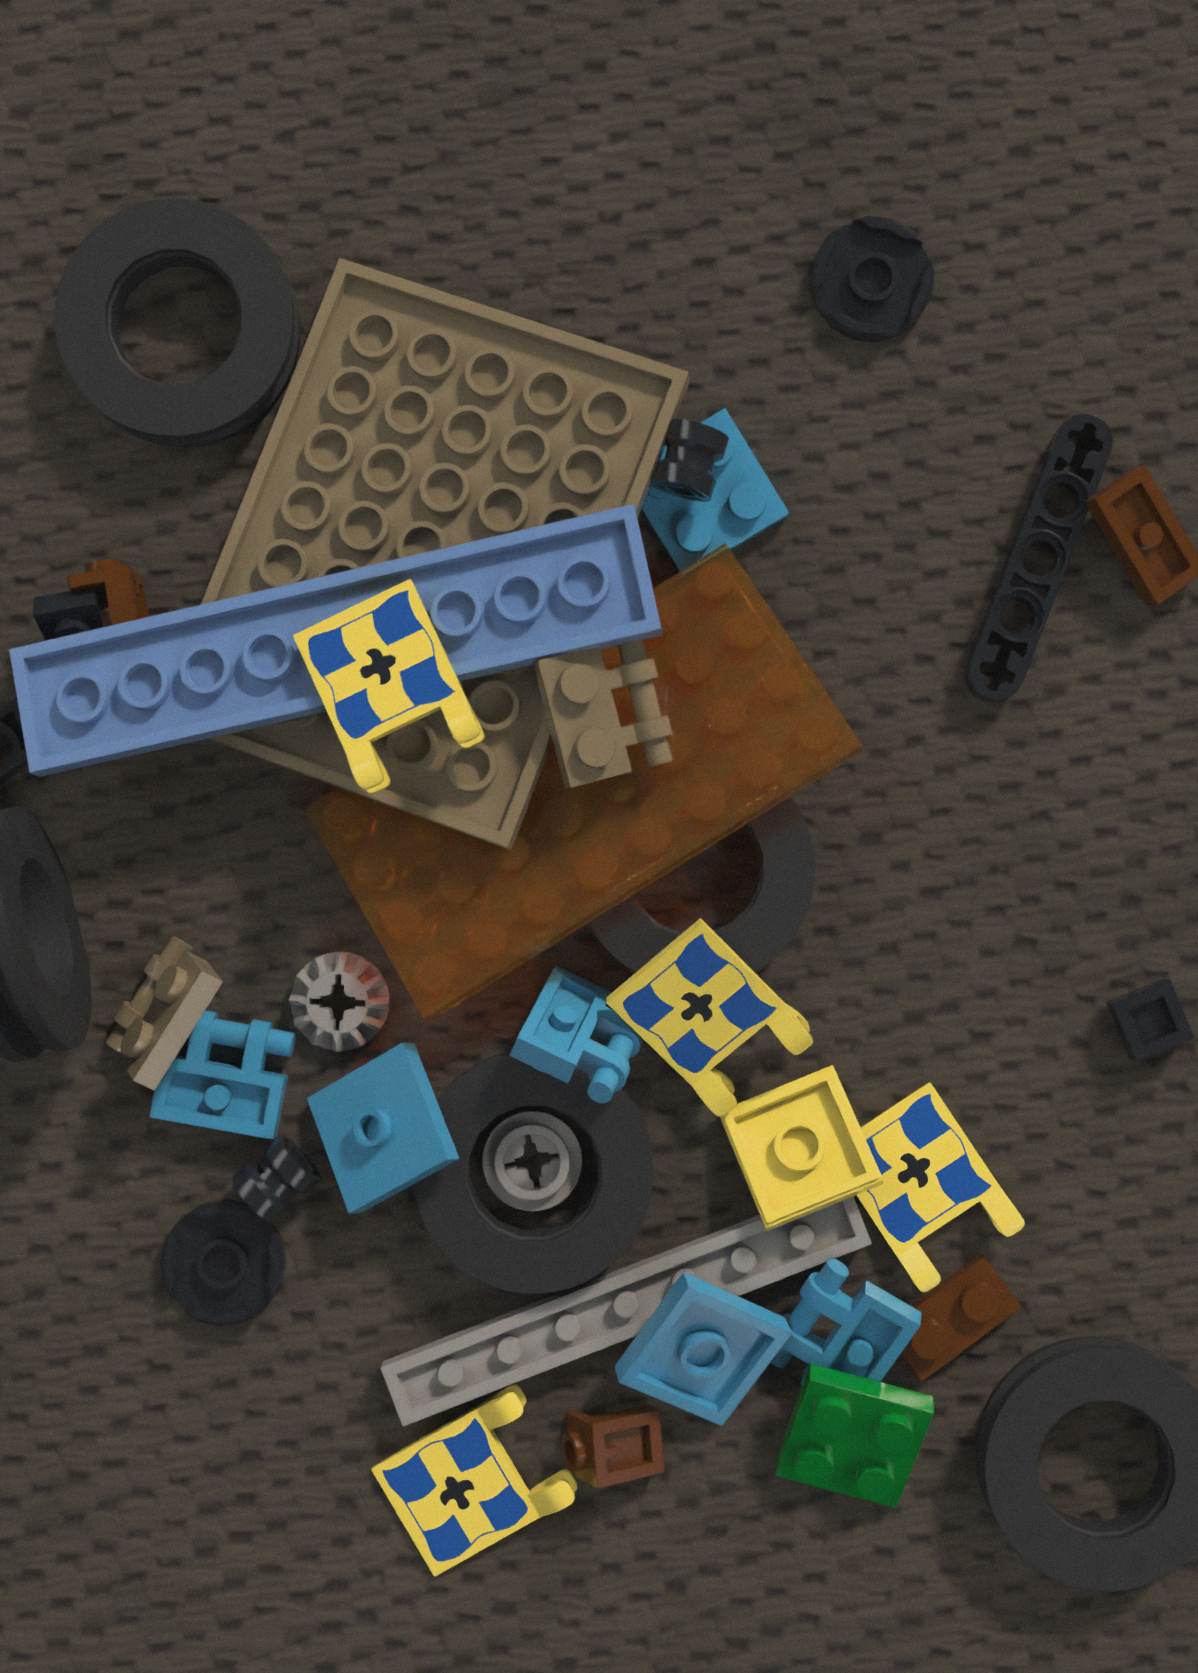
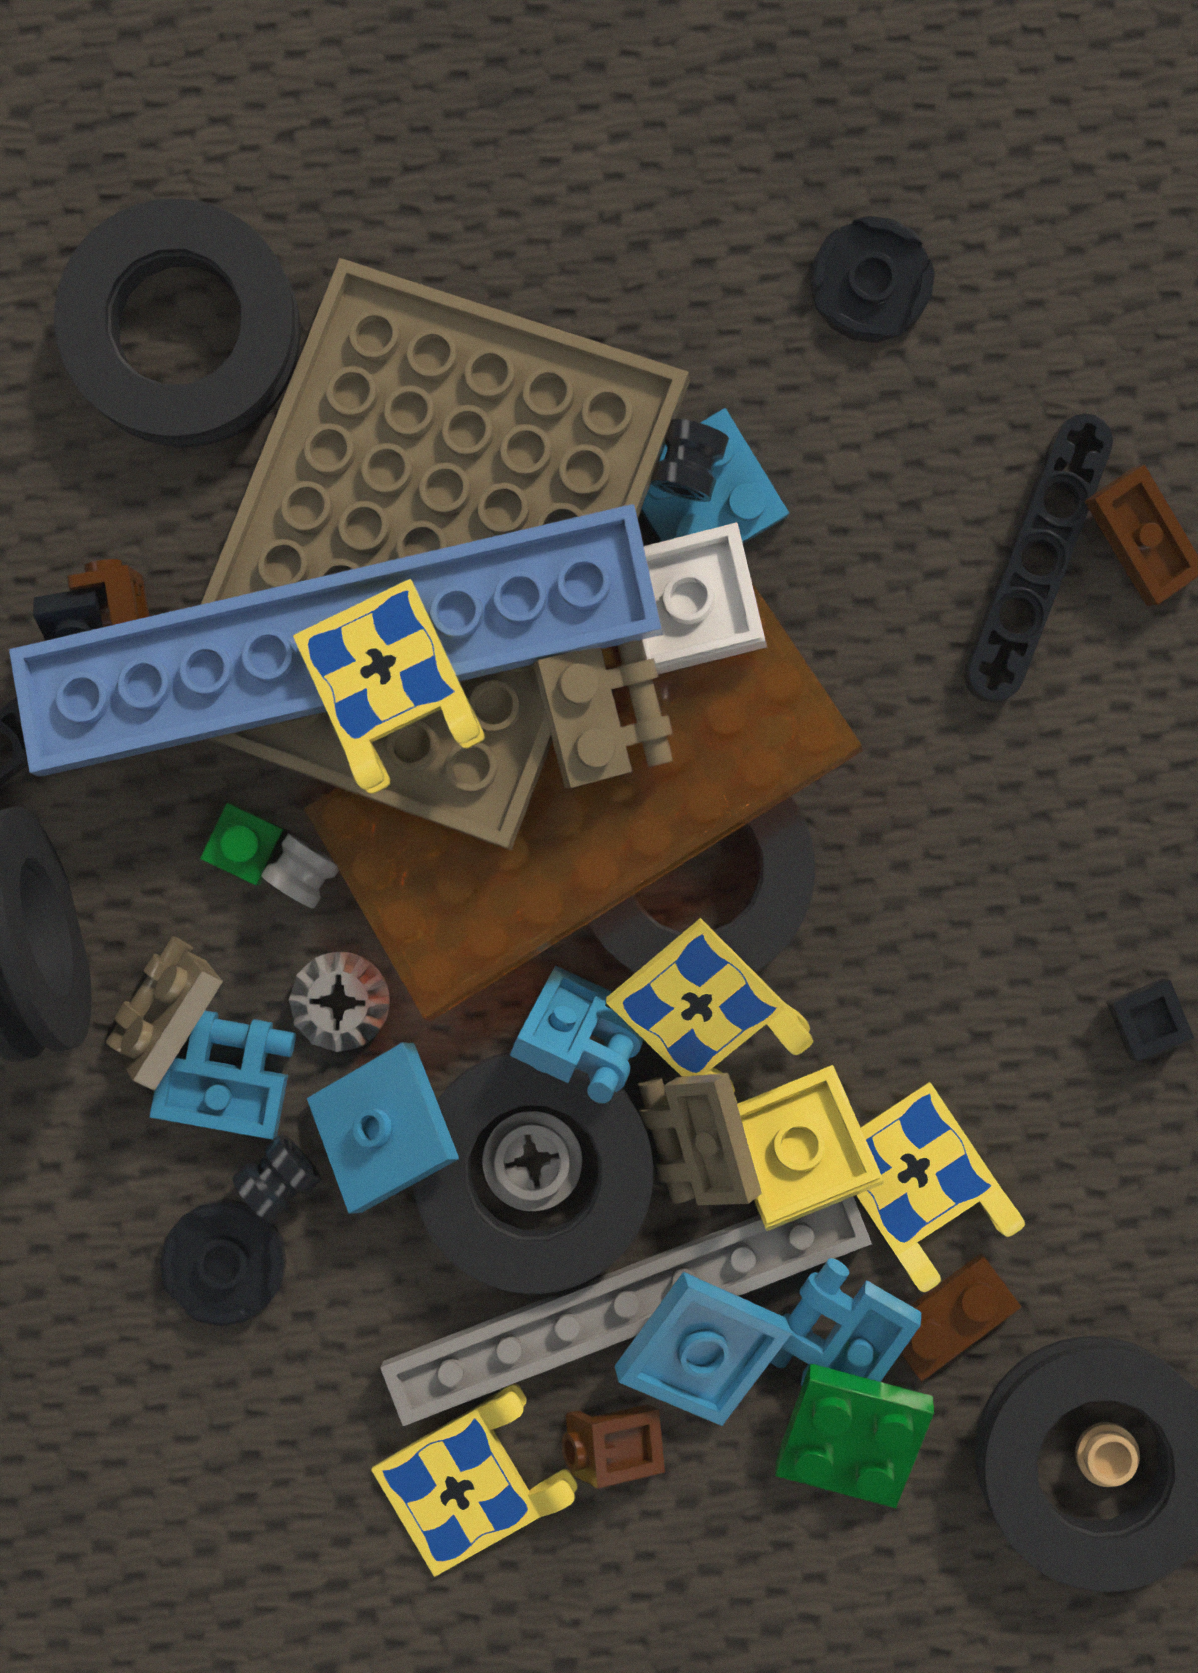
none -> green plate [200,803,286,886]
none -> light grey wheel [261,833,341,908]
none -> dark tan plate [638,1073,762,1205]
none -> white tile [643,522,767,674]
none -> tan plate [1075,1422,1140,1487]

